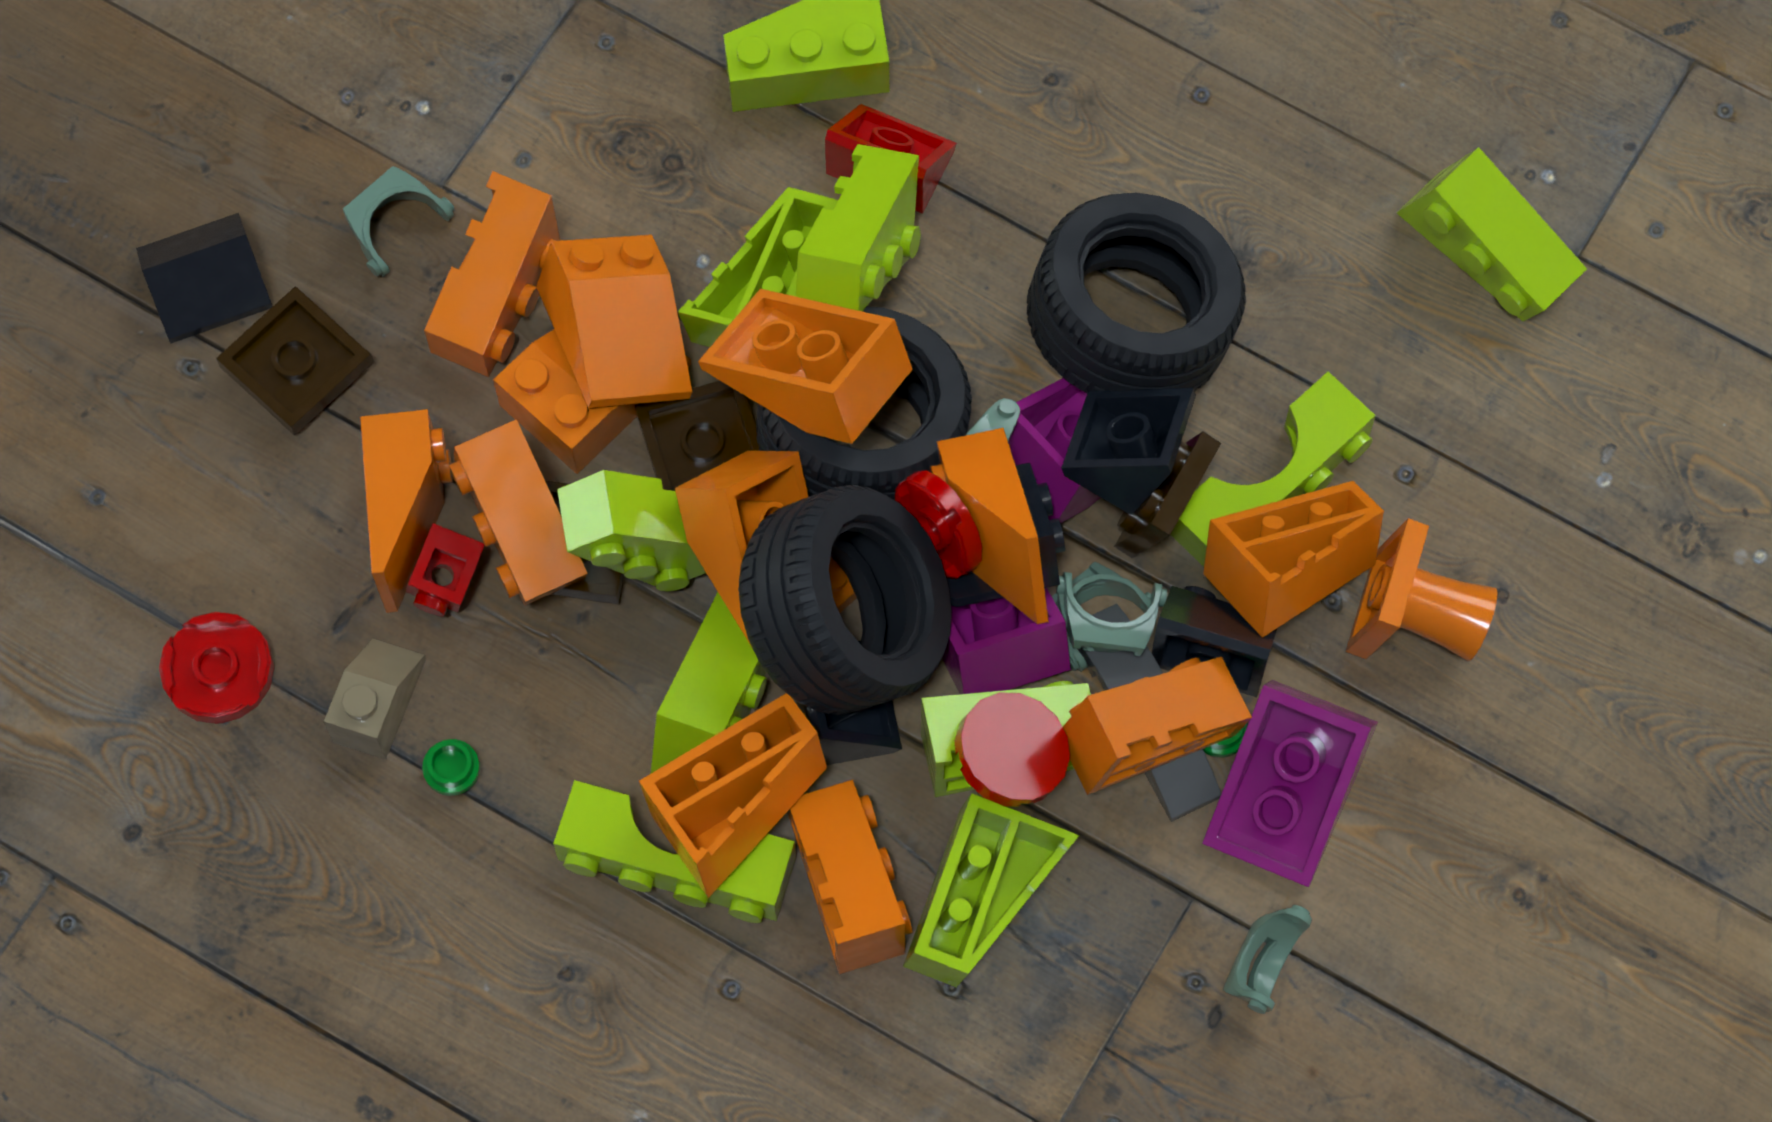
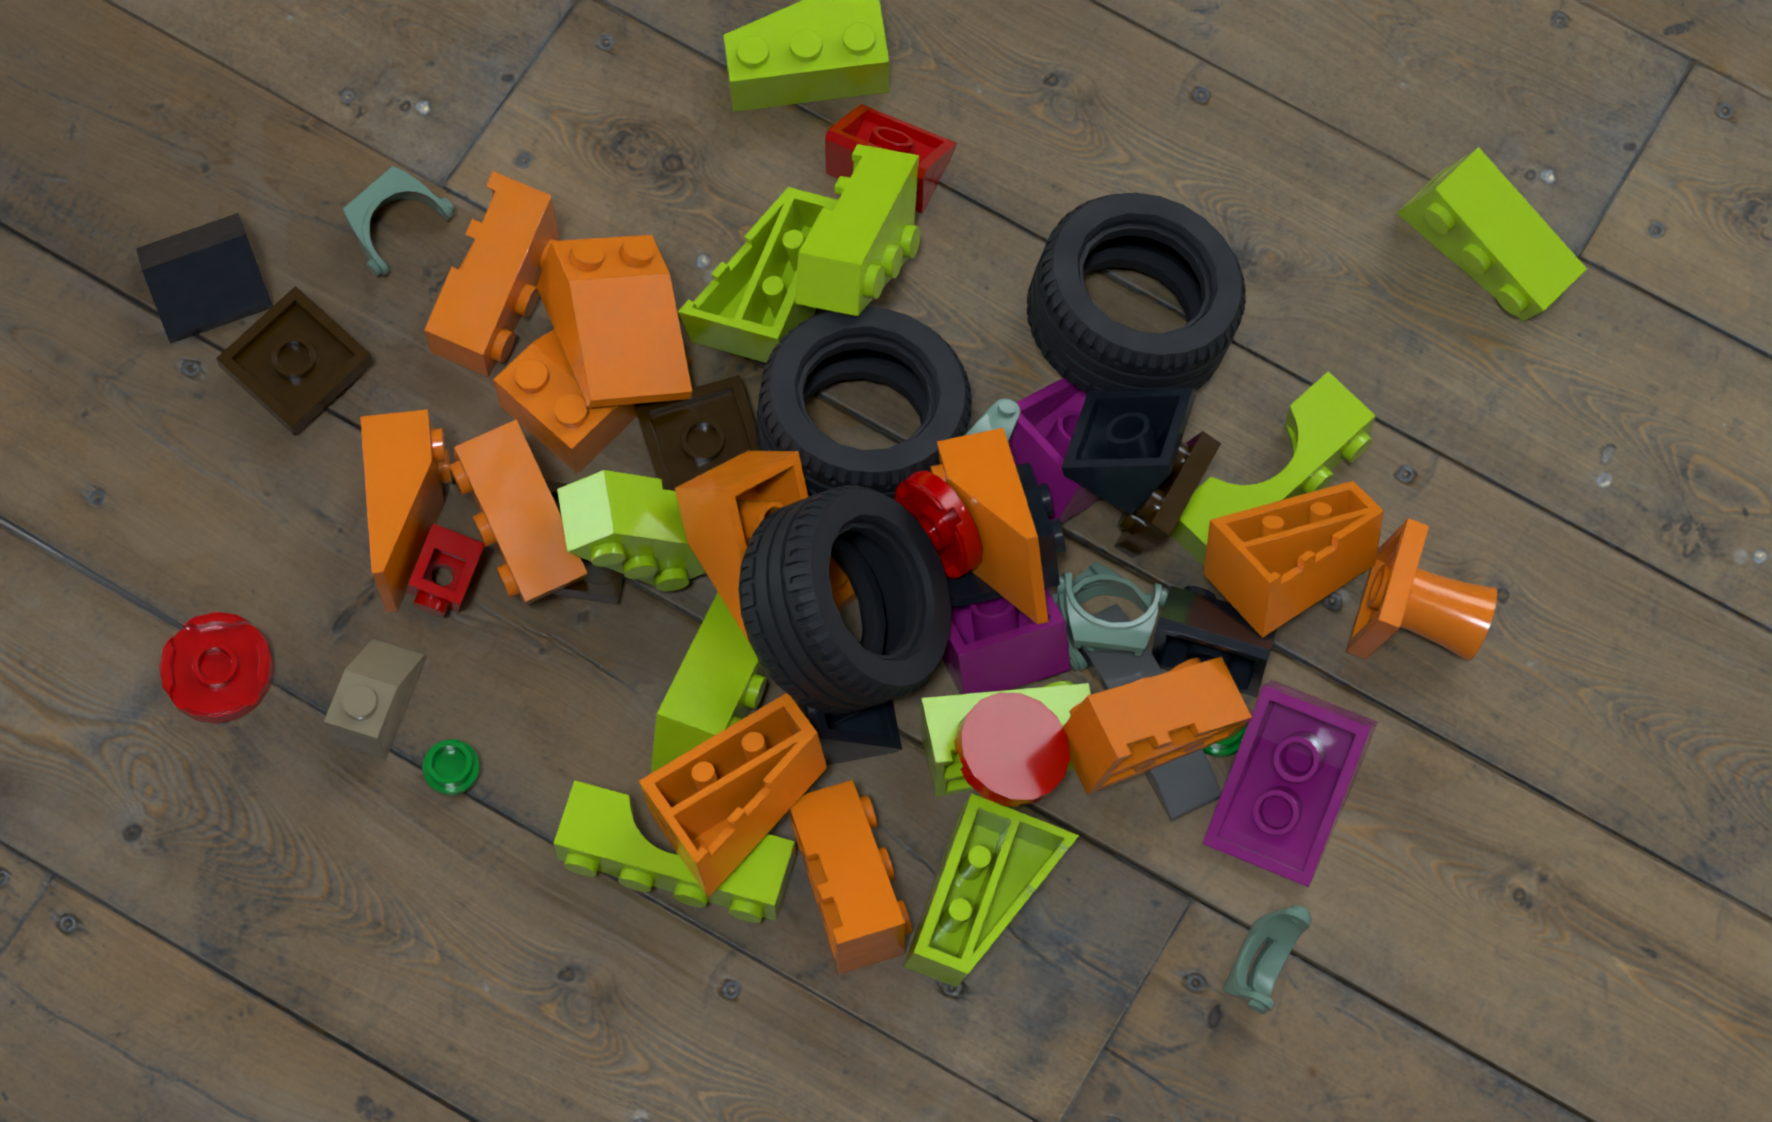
orange slope [698,289,912,444] -> none

